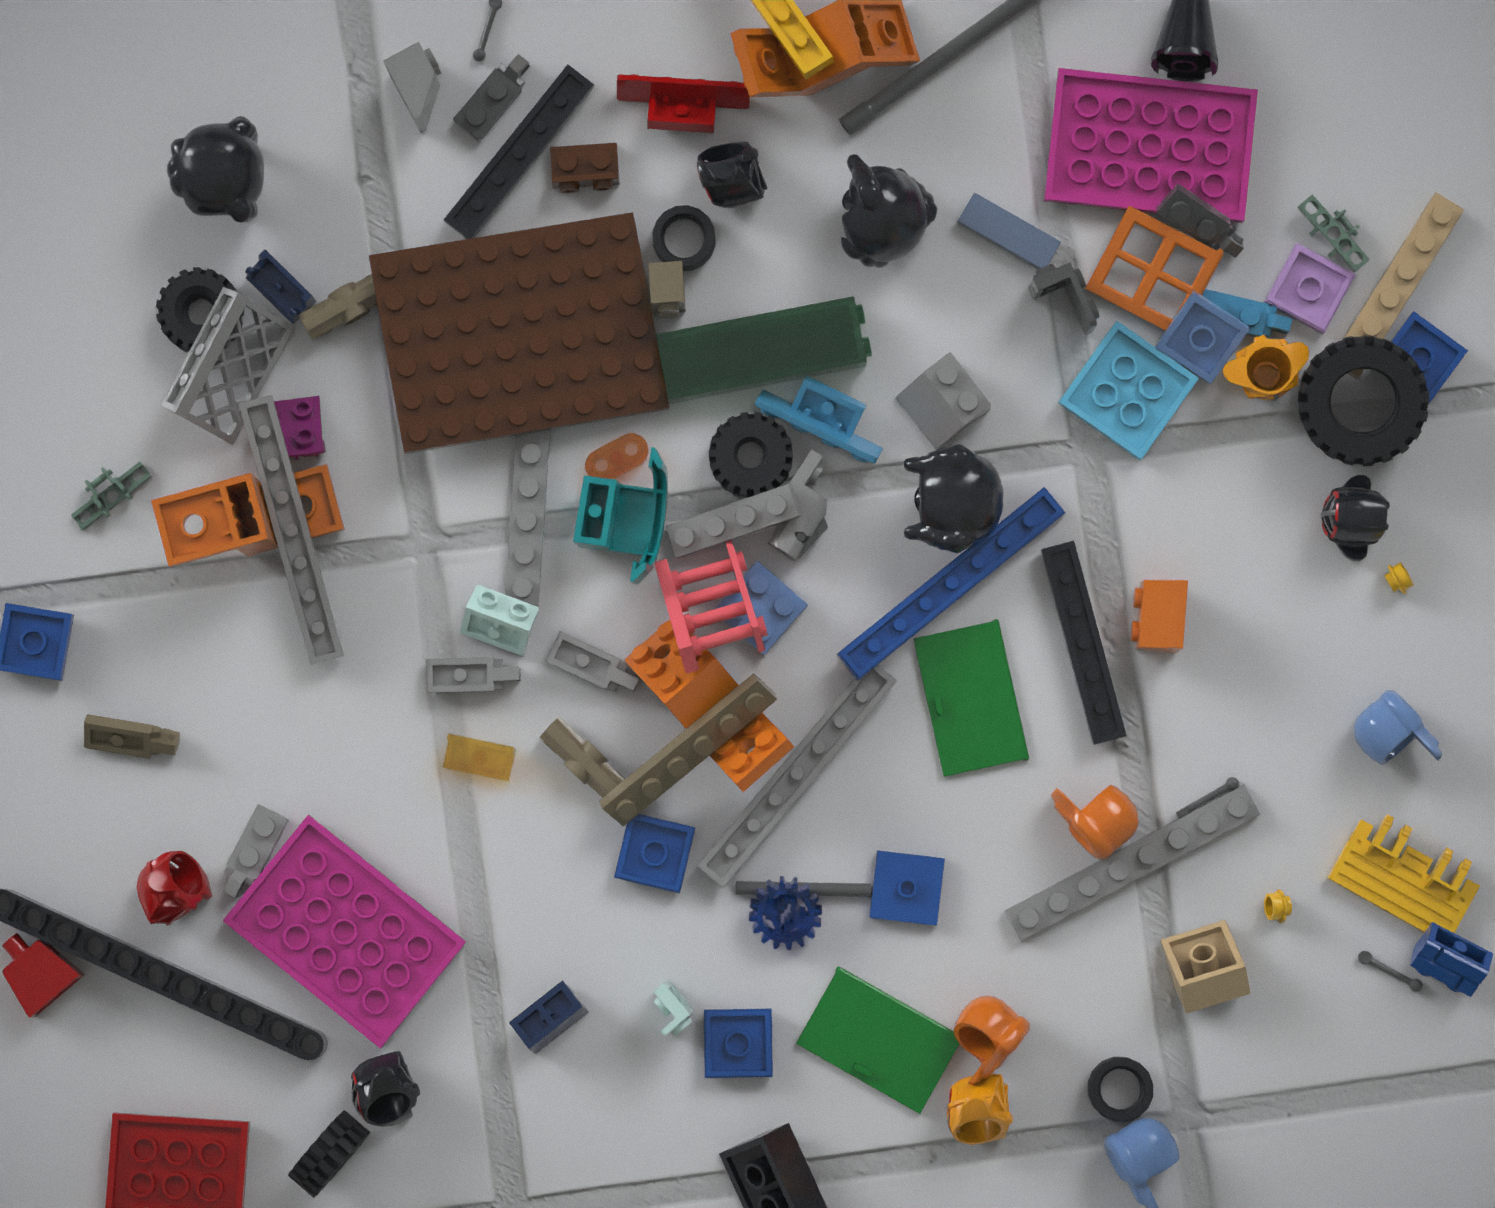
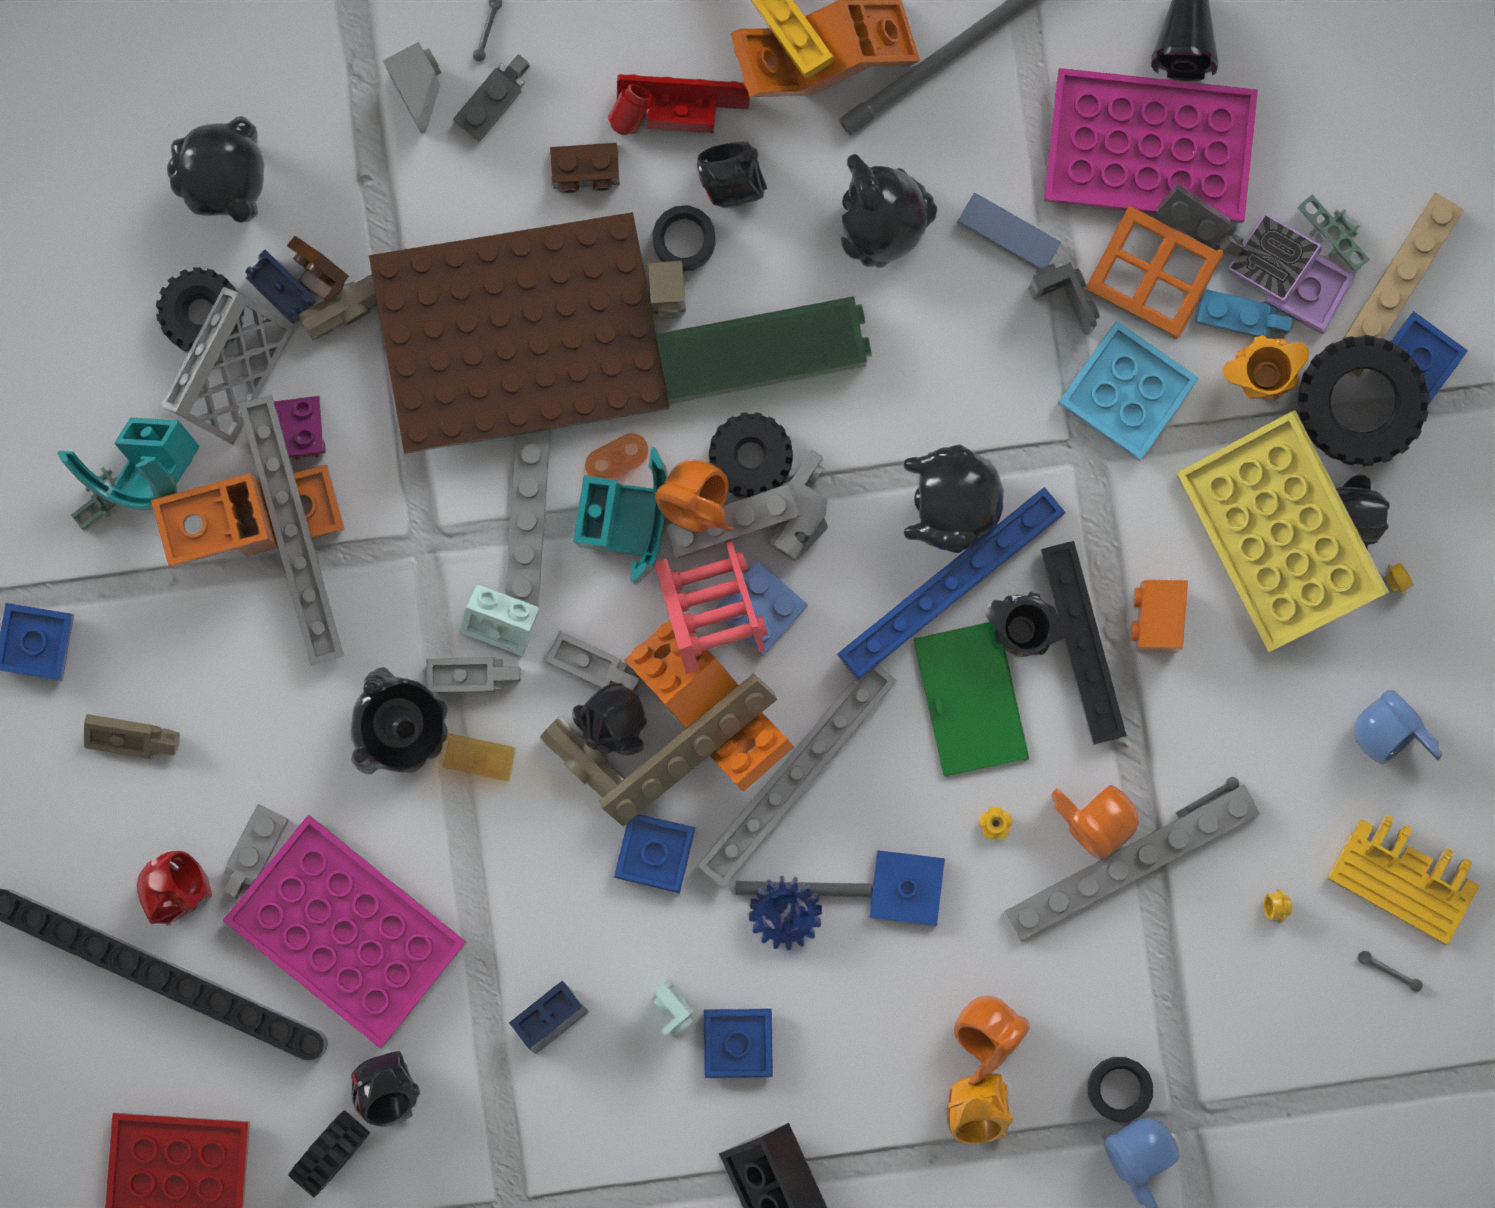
red torso [2,933,85,1018] -> none
black plate [443,64,594,239] -> none
dark azure bracket [754,376,883,464] -> none
green container [796,966,959,1114] -> none
light grey slope [895,352,991,450] -> none
medium blue plate [1155,290,1250,384] -> none
tan slope [1161,920,1251,1014] -> none
blue brick [1410,922,1493,997] -> none
none -> teal piece [57,417,200,511]
none -> reddish brown bracket [287,236,349,302]
none -> black piece [350,667,448,775]
none -> black piece [572,683,647,756]
none -> red brick [608,84,652,135]
none -> orange piece [655,459,733,532]
none -> yellow plate [979,807,1013,840]
none -> black piece [985,592,1071,658]
none -> light yellow plate [1177,411,1389,652]
none -> tile [1228,213,1322,304]

